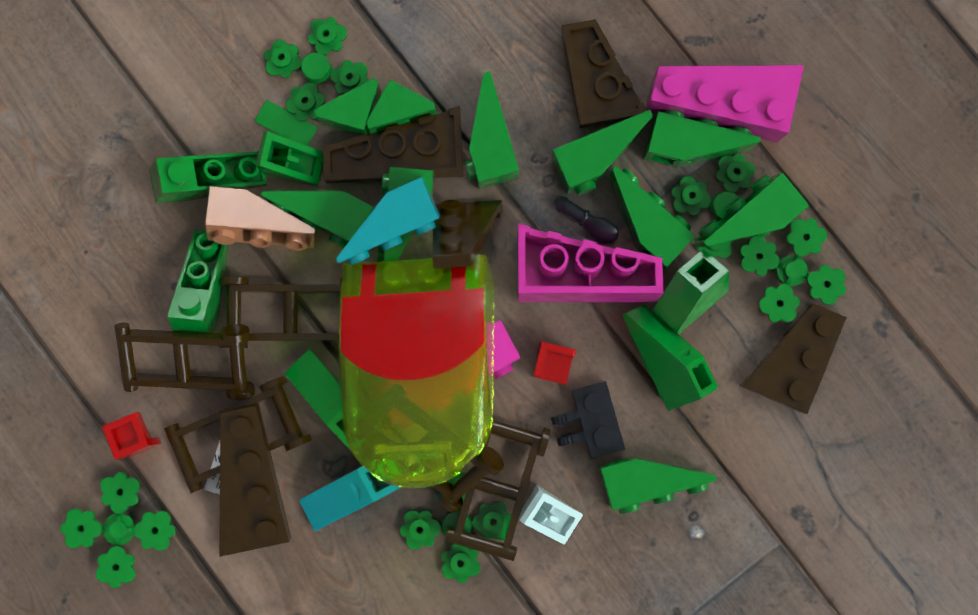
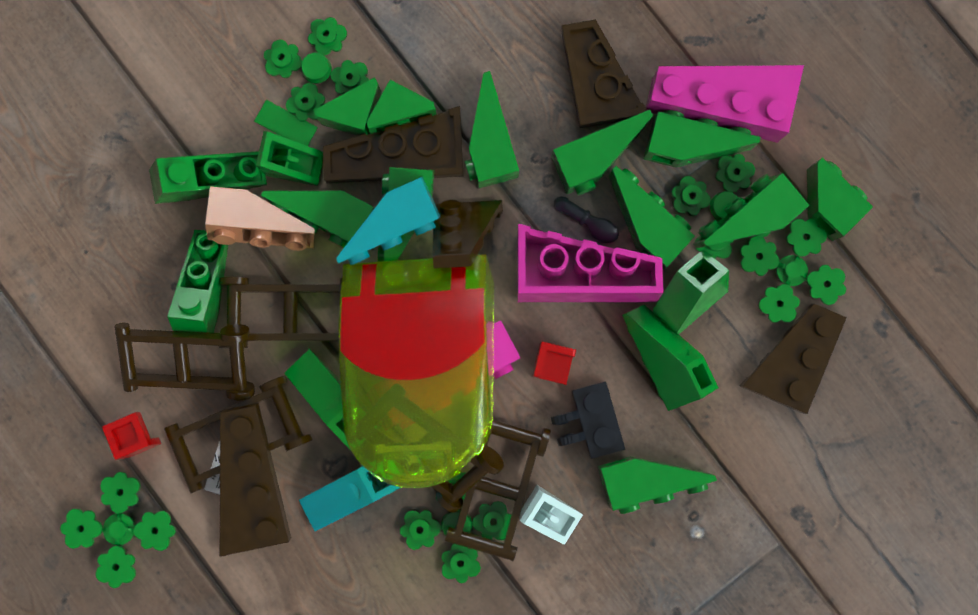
none -> green slope [807,157,873,241]

